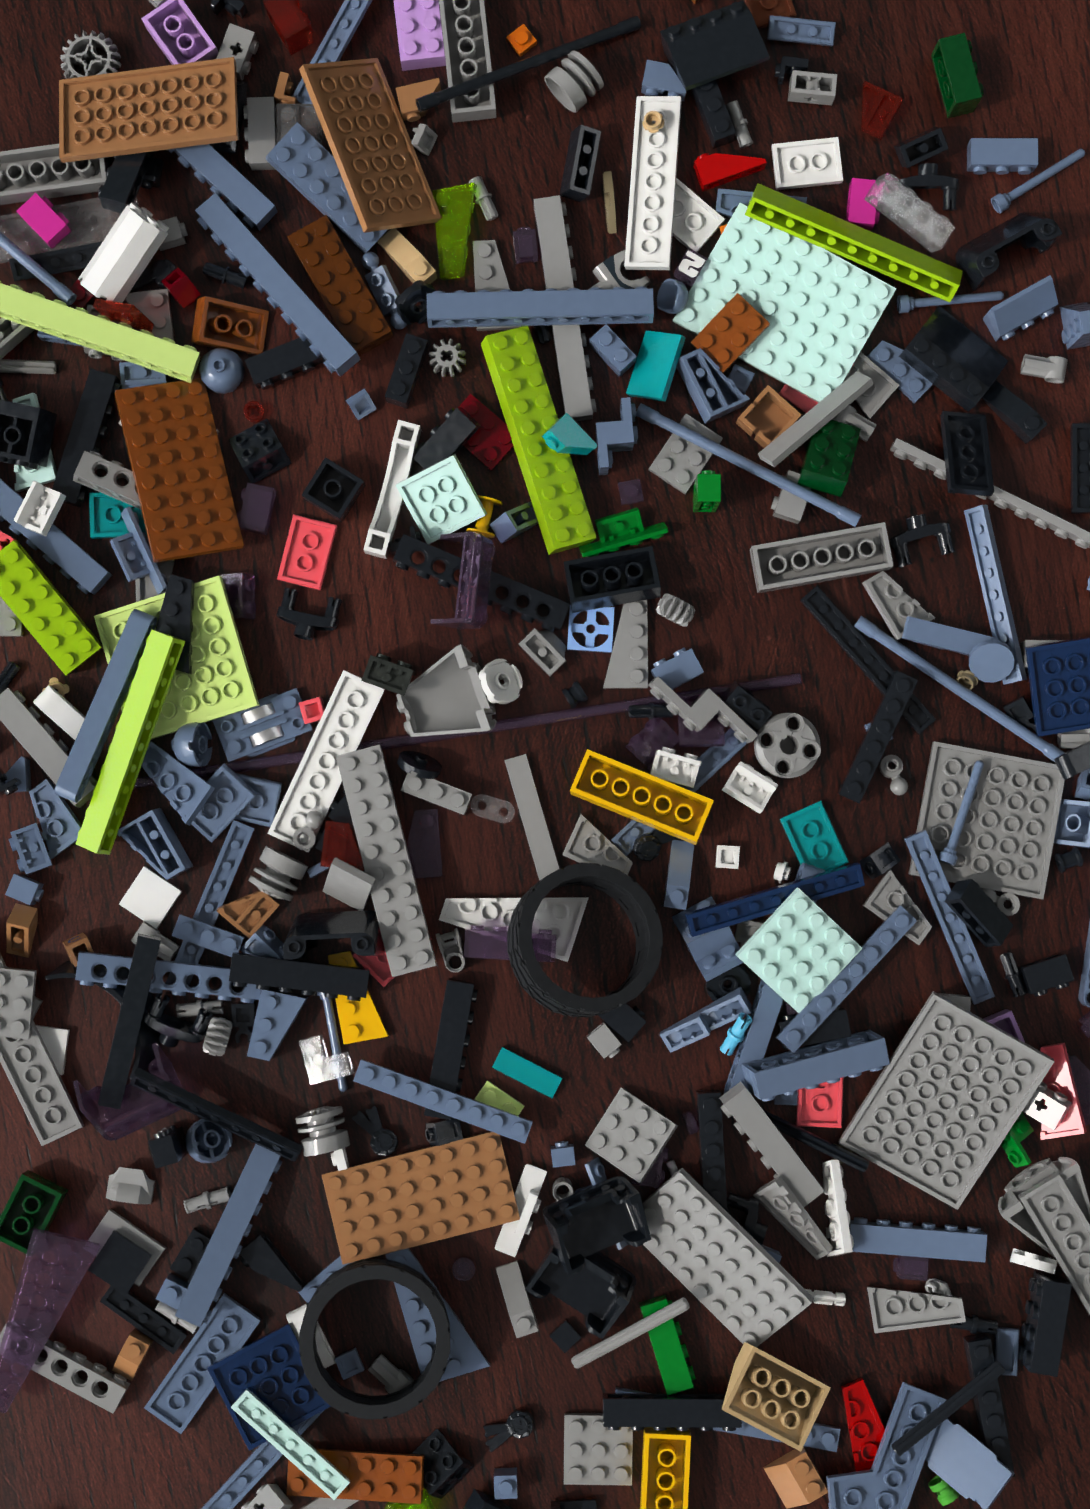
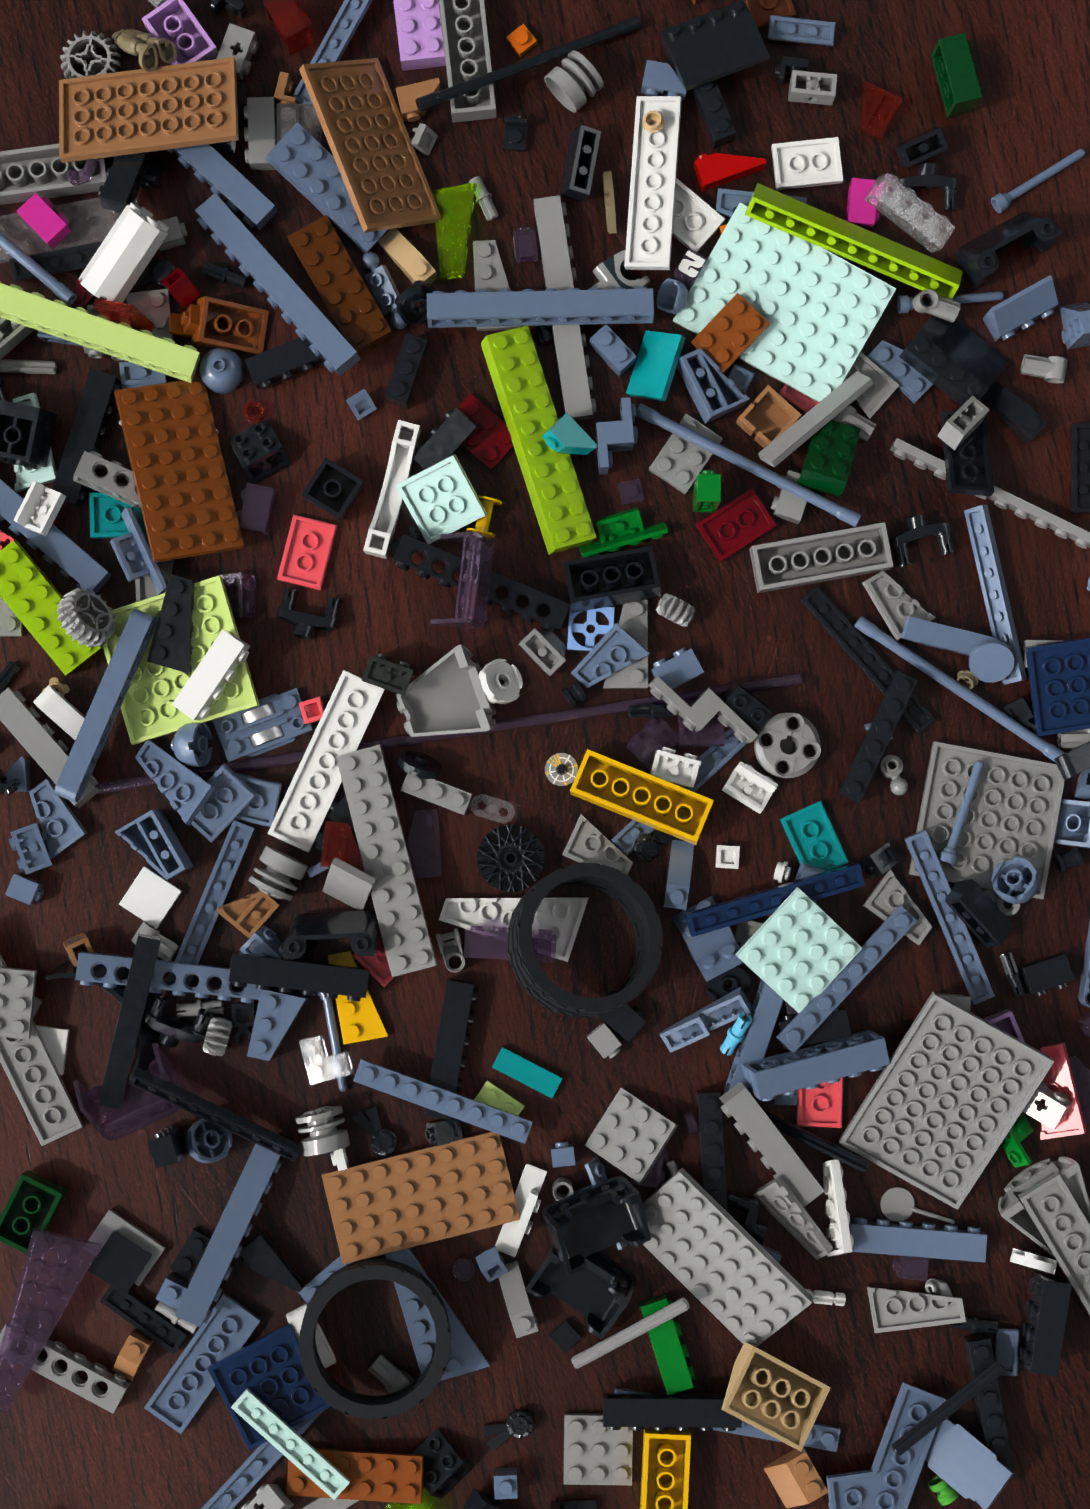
medium nougat slope [6,903,38,958] -> none
brick [76,629,185,855] -> none
light grey slope [106,1167,155,1204] -> none
sand blue plate [172,914,244,957] -> none
light grey pin [183,1186,231,1214] -> none
light grey plate [293,811,324,850] -> none
sand blue plate [334,1348,365,1380] -> none
light grey gear [428,339,466,377] -> none
slope [490,501,538,544] -> none
light grey tile [504,754,559,881] -> none
light grey pin [726,100,753,149] -> none
red wing [841,1378,885,1471] -> none
sand blue brick [967,138,1038,175] -> none
none -> light grey gear [56,588,116,648]
none -> clear purple arm [67,159,98,186]
none -> dark tan piece [112,29,177,72]
none -> dark orange bracket [169,304,199,338]
none -> white brick [172,630,250,721]
none -> sand blue plate [475,1247,509,1282]
none -> black wheel [477,825,545,892]
none -> black bracket [503,115,528,152]
none -> light grey piece [545,753,578,786]
none -> sand blue wing [571,622,650,688]
none -> dark red plate [695,488,777,563]
none -> light grey piece [880,1187,955,1224]
none -> light grey piece [912,289,960,323]
none -> light grey brick [938,395,990,450]
none -> sand blue cylinder [991,857,1039,904]

